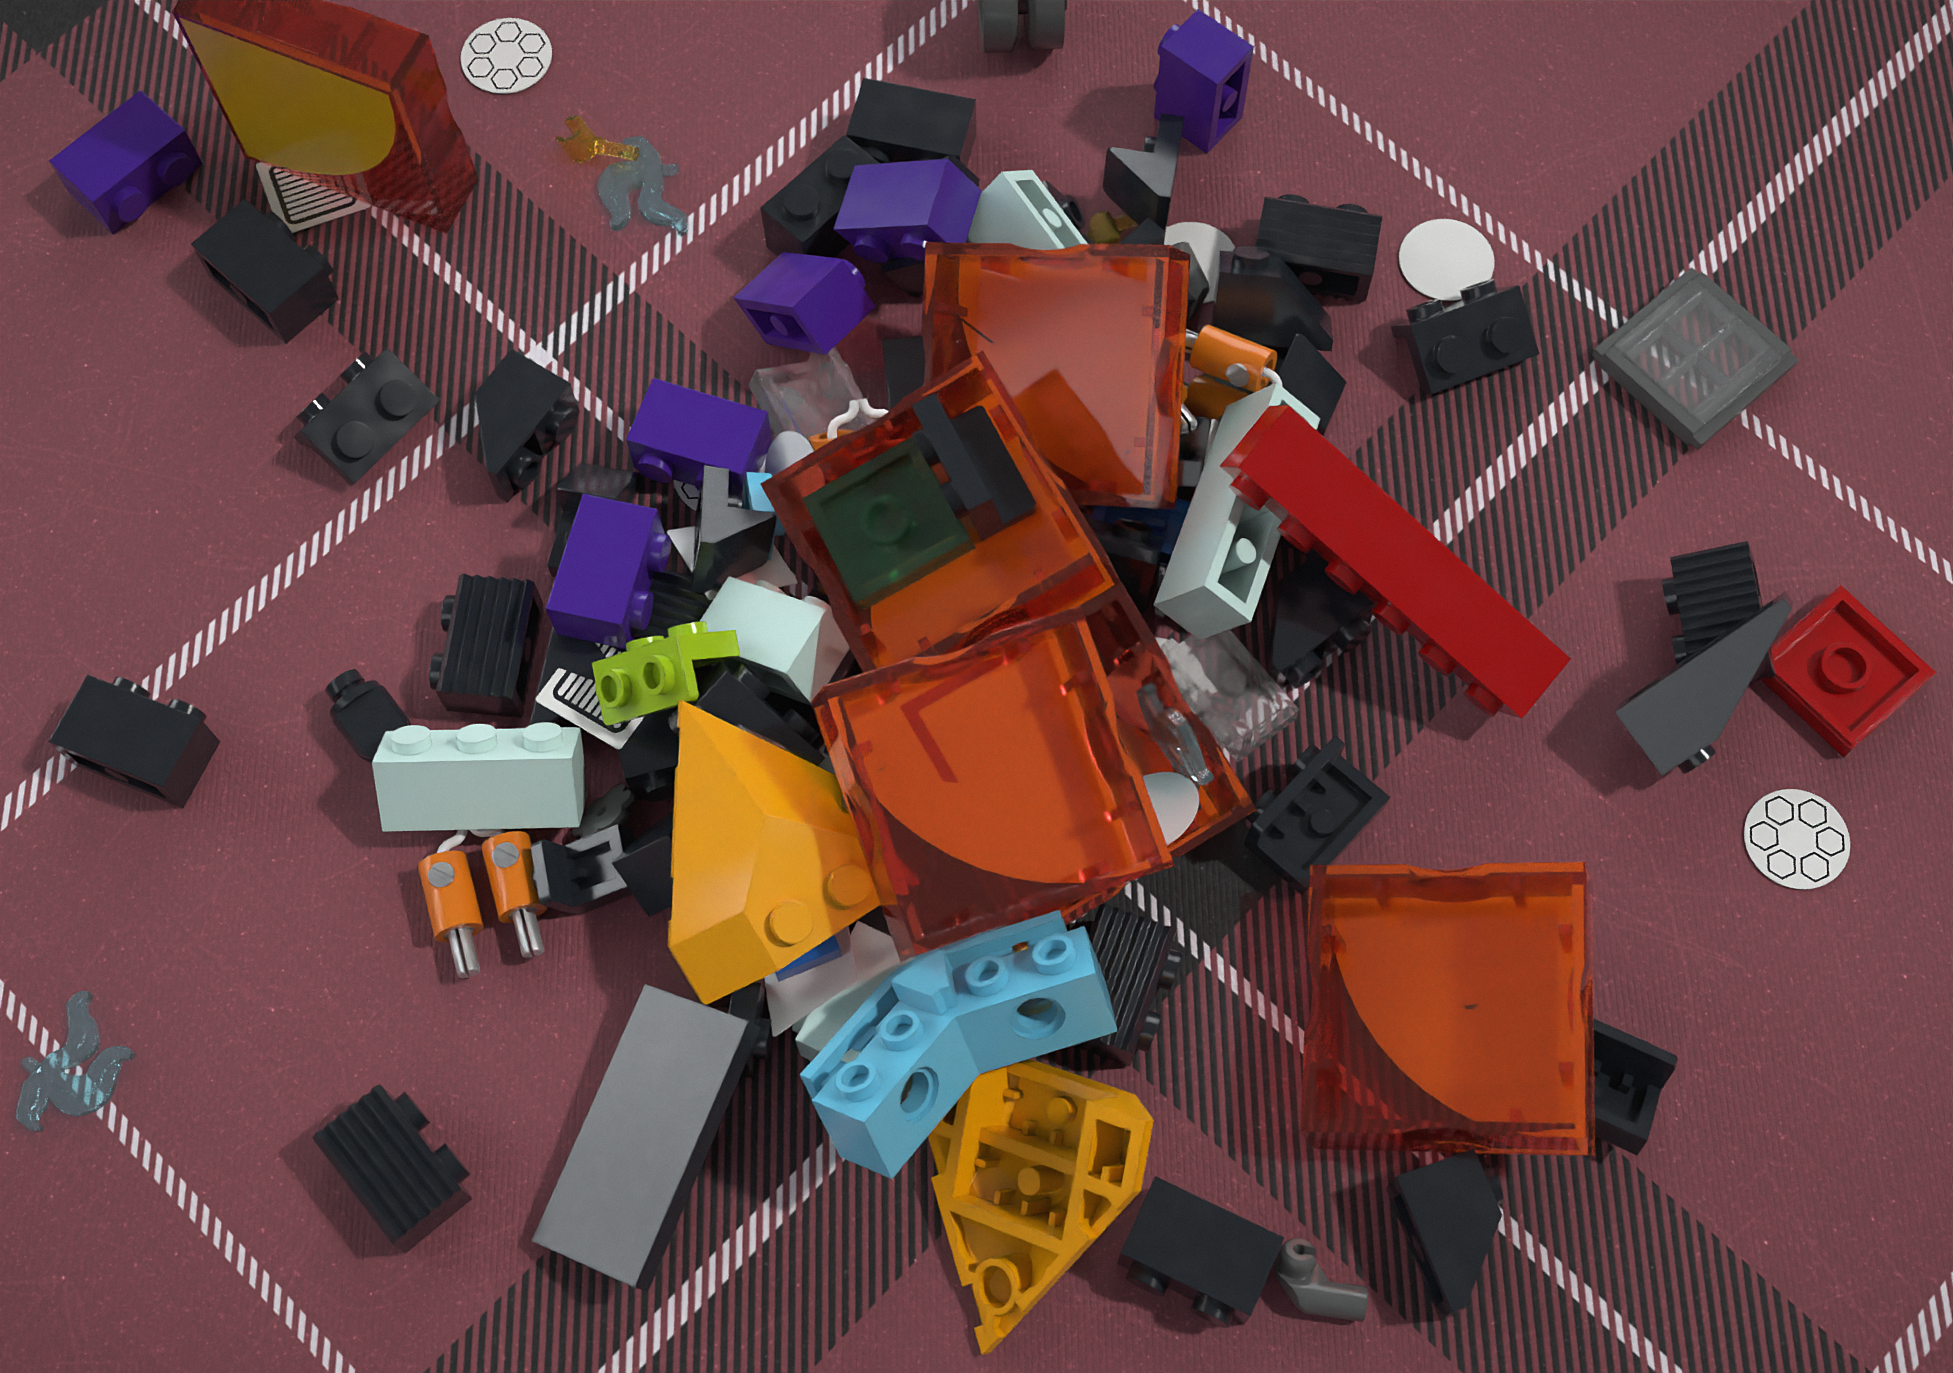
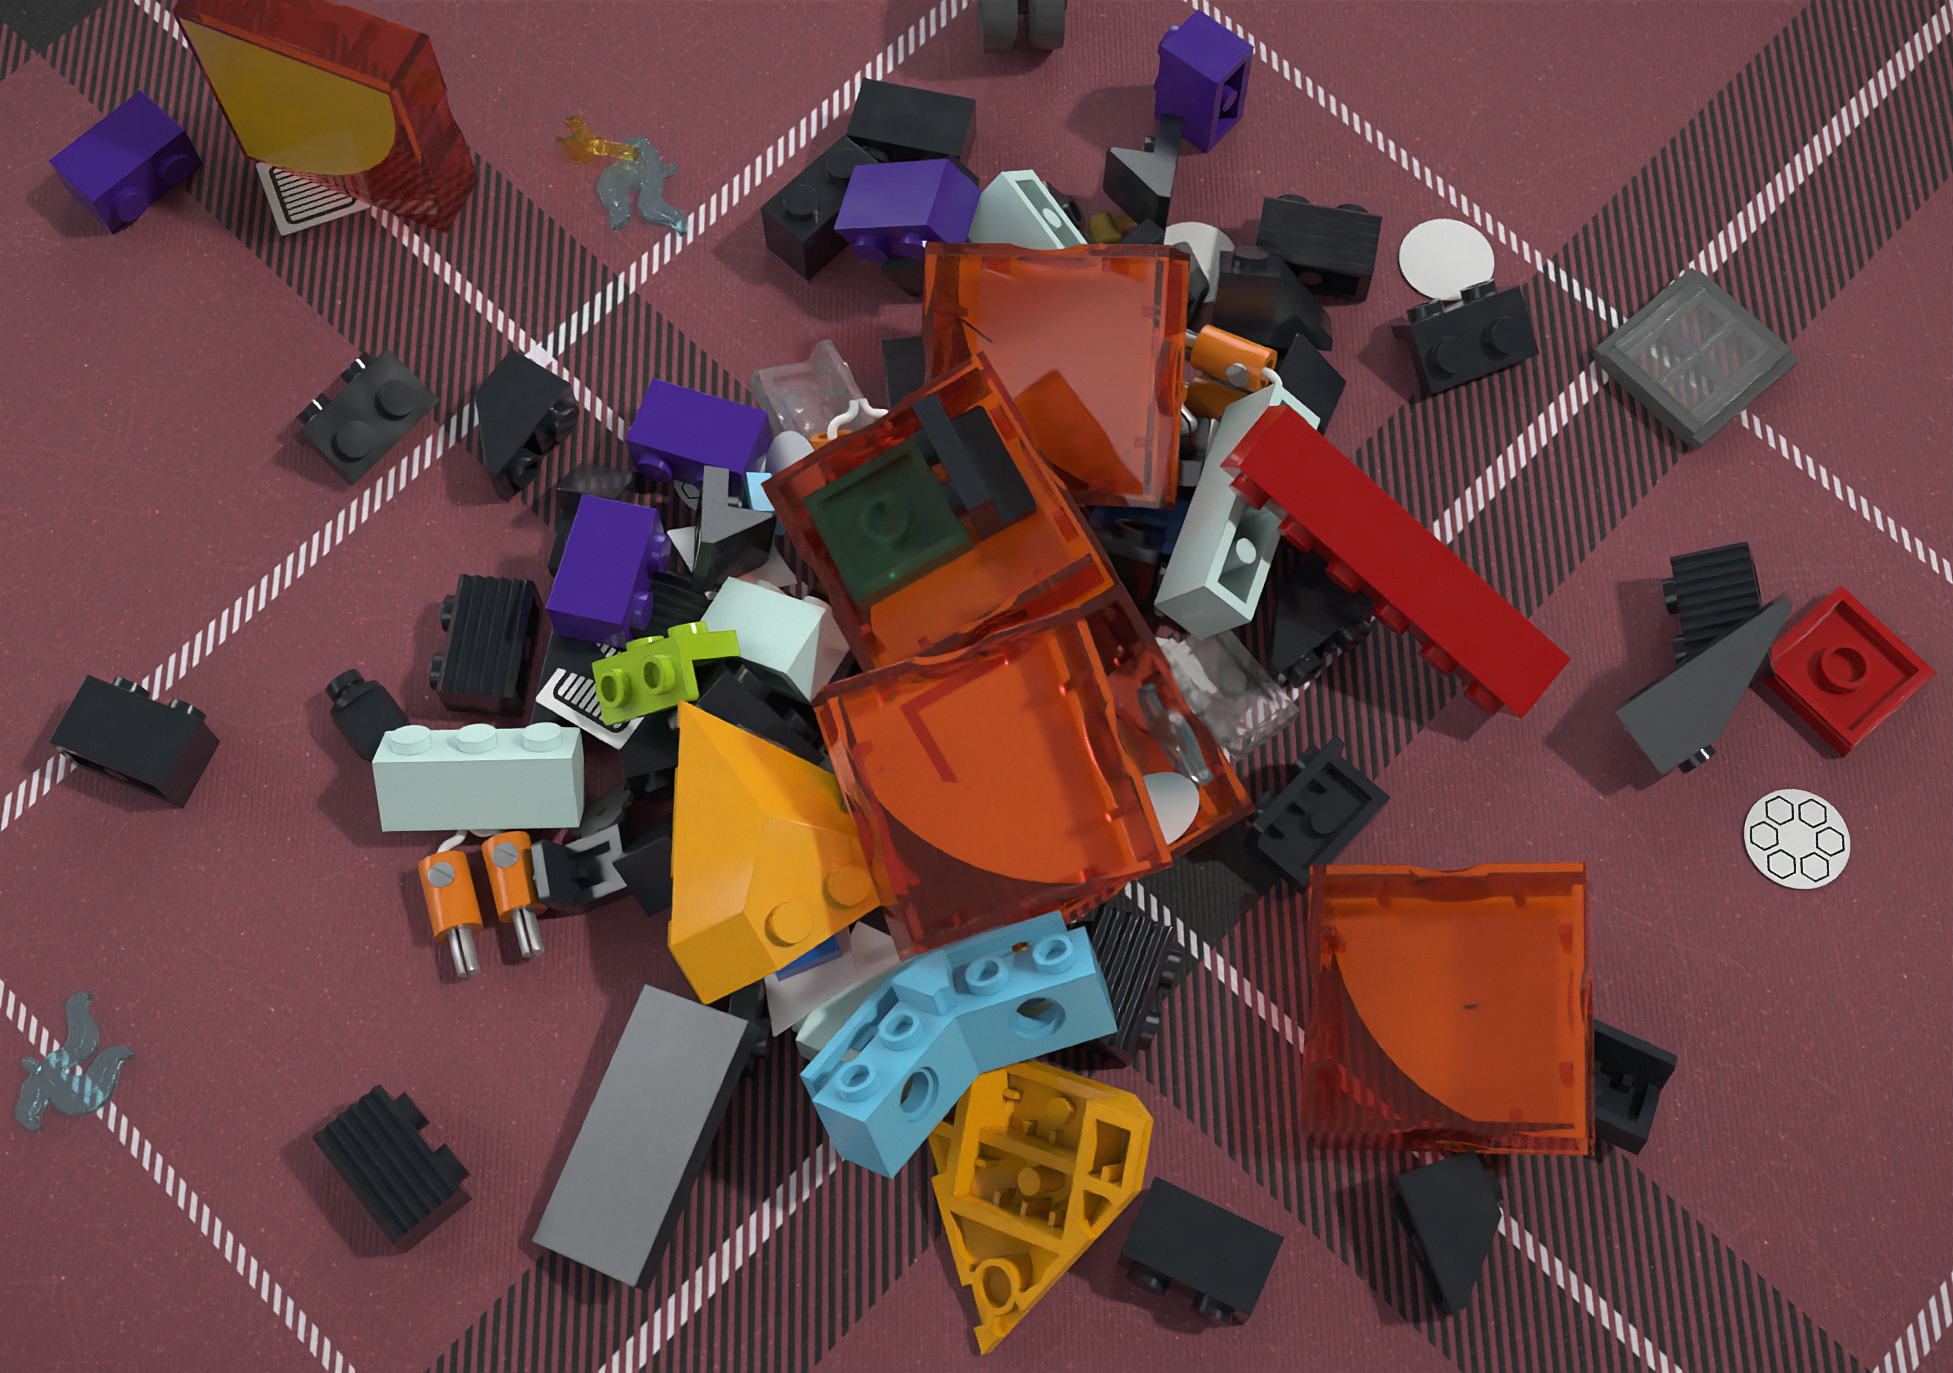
black brick [191,199,339,344] -> none
white sticker [461,18,552,94] -> none
dark purple brick [734,252,875,355] -> none
dark grey arm [1274,1238,1367,1322] -> none

